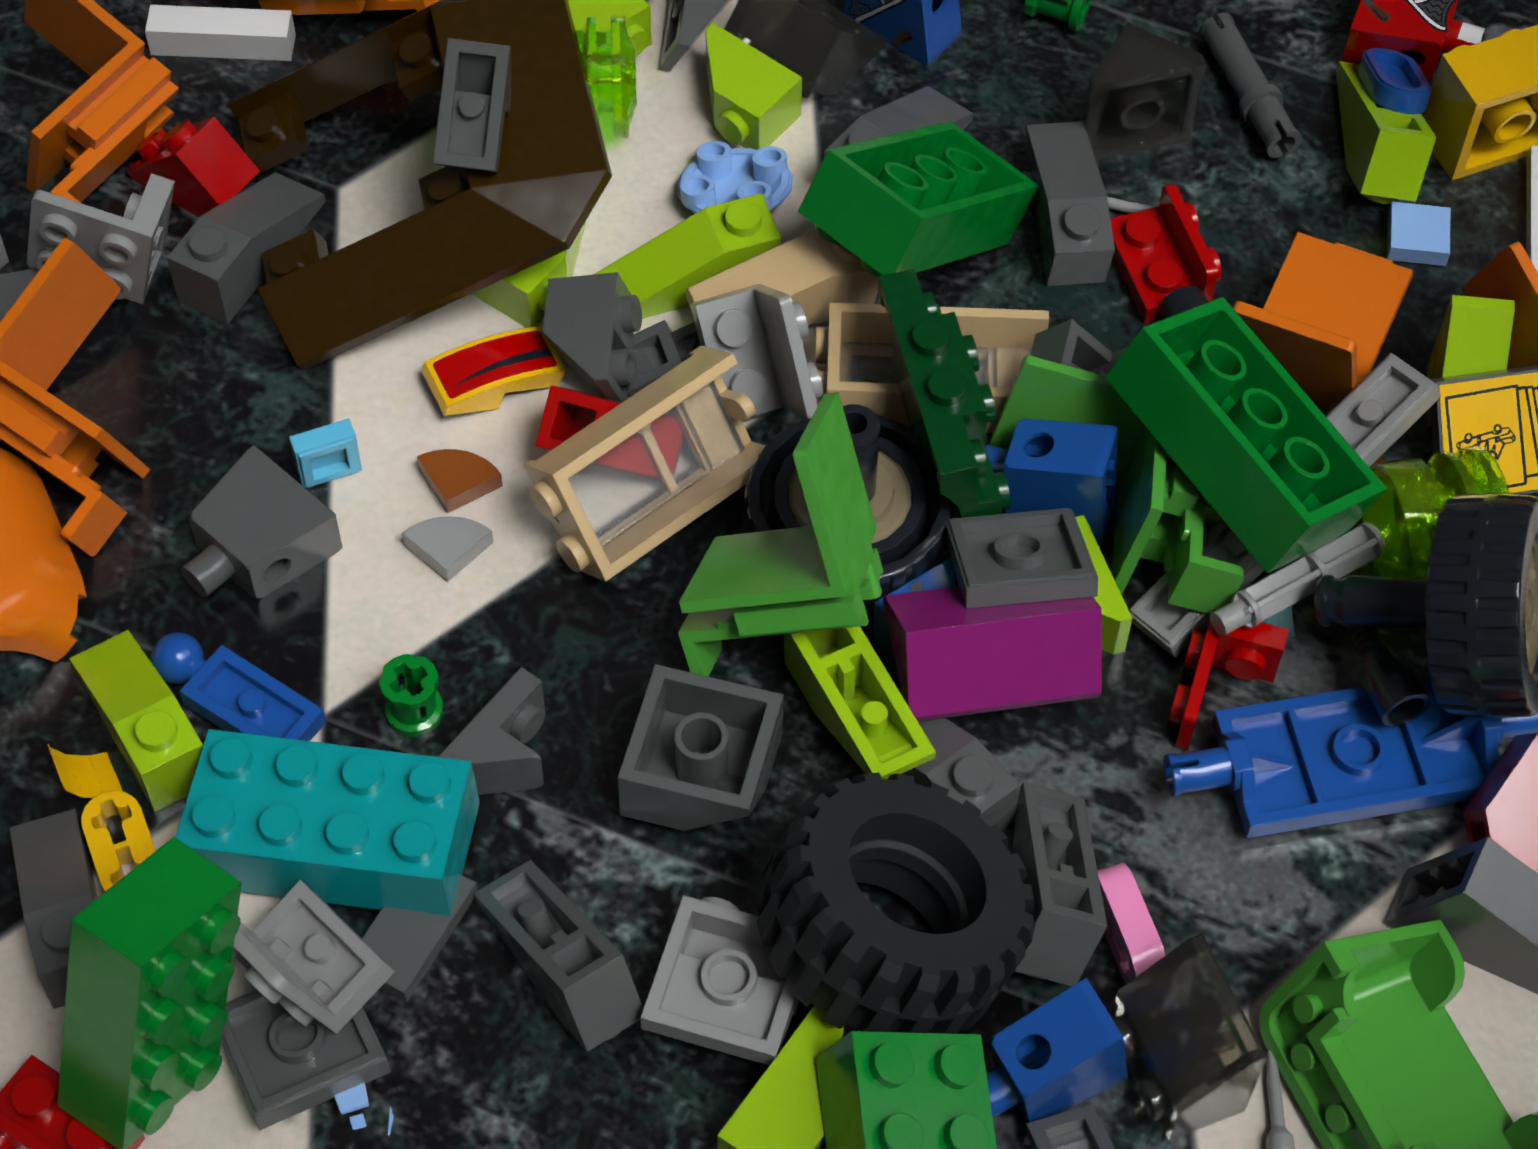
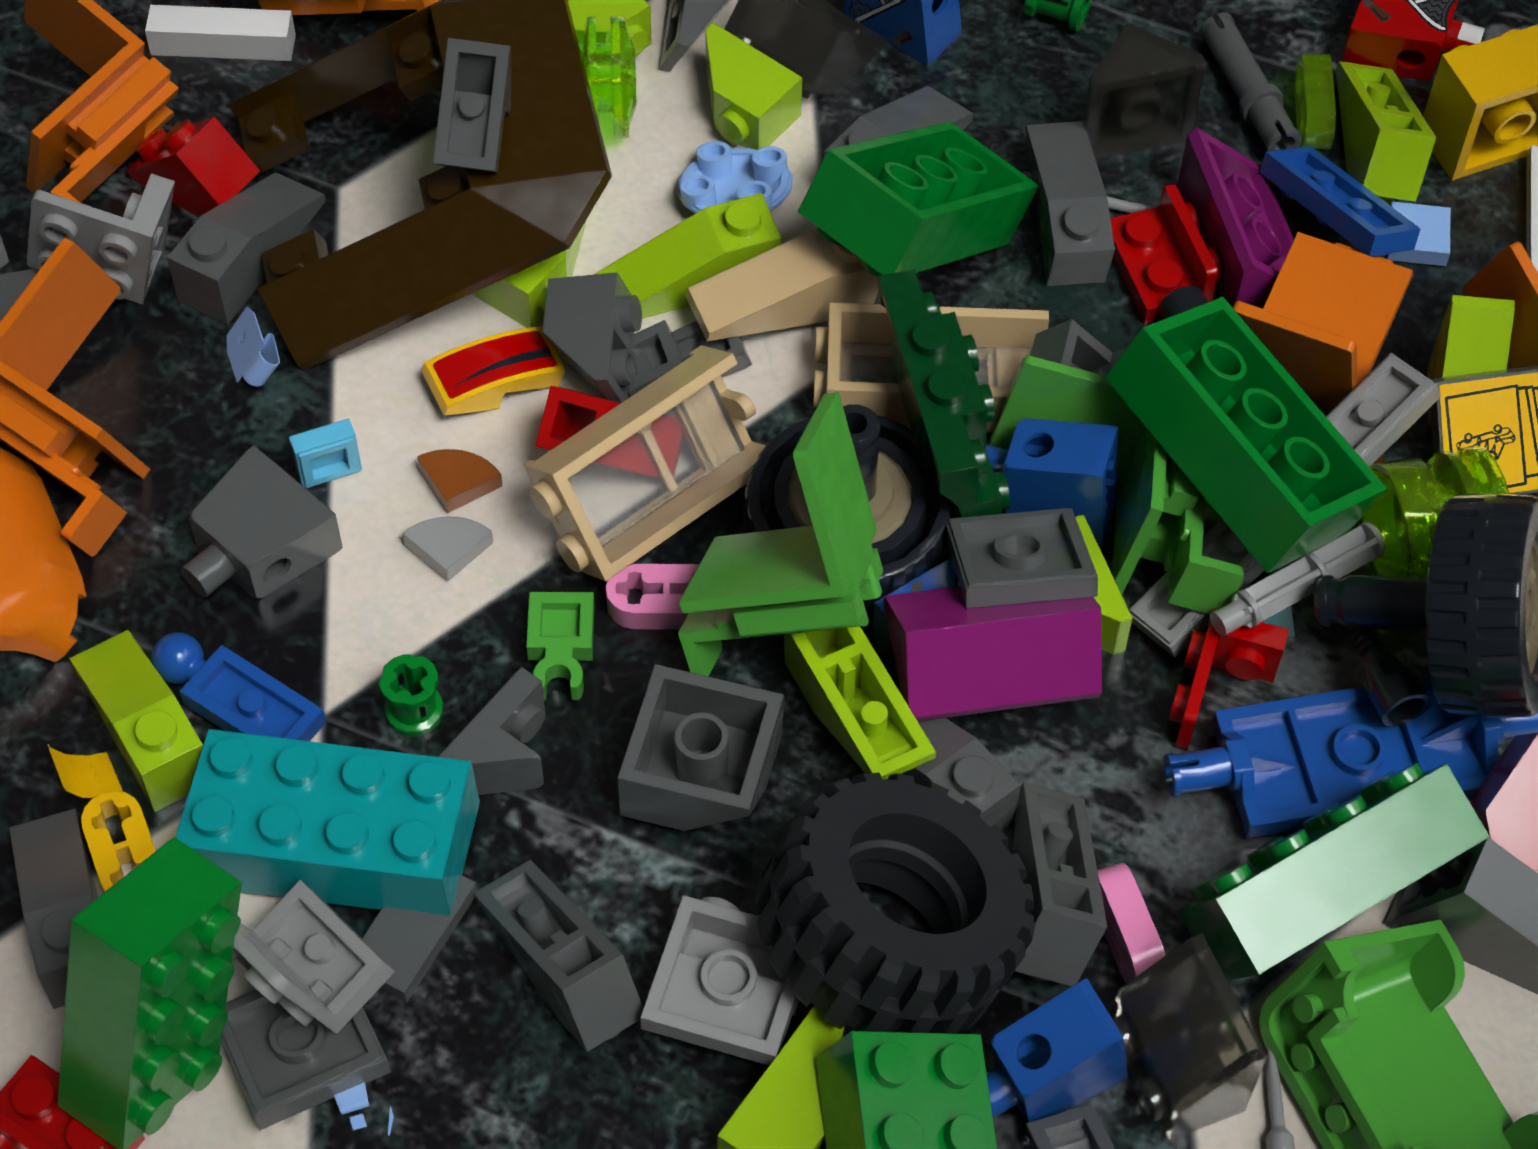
light grey bracket [690,284,823,420] -> none
blue tile [1357,48,1432,114] -> none
none -> light blue piece [226,307,280,387]
none -> bright green plate [527,592,595,700]
none -> bright pink beam [606,564,700,630]
none -> magenta slope [1177,127,1294,309]
none -> brick [1177,762,1490,983]
none -> blue plate [1260,146,1421,257]
none -> clear neon green beam [1294,53,1336,150]

